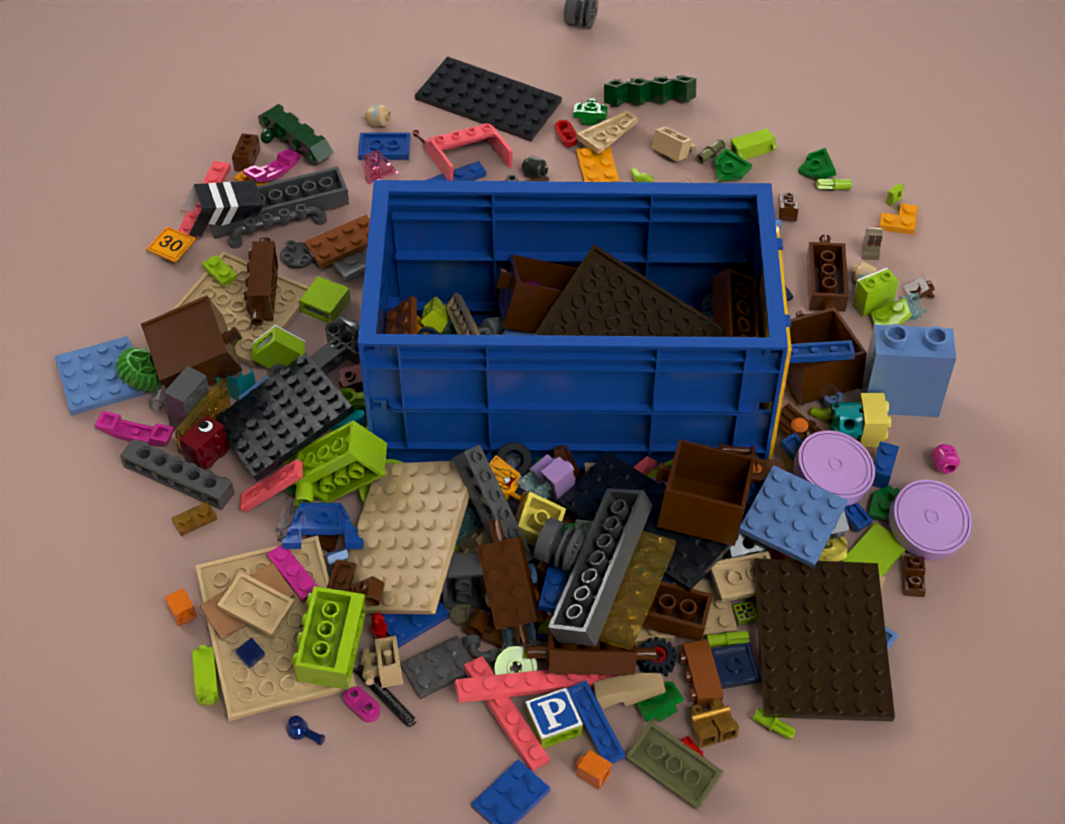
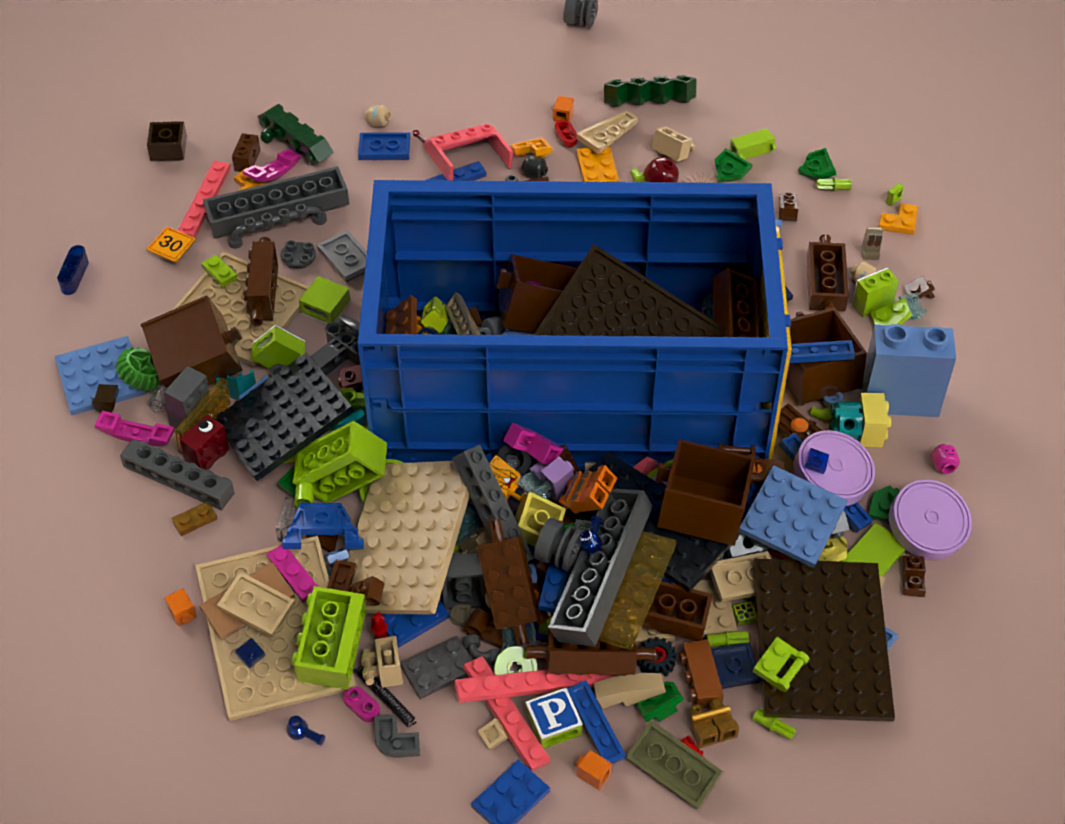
black sticker [181,180,264,236] -> none
lime brick [192,645,220,705] -> none
coral plate [240,459,303,512] -> none
dark orange plate [304,215,370,269] -> none
clear pink wing [363,150,398,185] -> none
black plate [415,56,562,142] -> none
green plate [573,98,608,125] -> none
olive pin [696,139,726,164] -> none
blue brick [871,441,899,489] -> none
none -> clear blue beam [57,245,89,295]
none -> dark brown tile [92,384,119,413]
none -> dark brown brick [147,121,187,161]
none -> dark grey plate [374,714,420,758]
none -> reddish brown panel [469,305,498,326]
none -> tan plate [478,718,509,750]
none -> dark pink brick [503,423,563,465]
none -> light orange plate [511,137,552,157]
none -> orange brick [553,96,574,122]
none -> orange hips [559,465,617,514]
none -> clear blue bar [580,516,602,554]
none -> dark red cylinder [644,157,679,182]
none -> lime plate [752,637,809,692]
none -> clear blue plate [804,448,829,474]

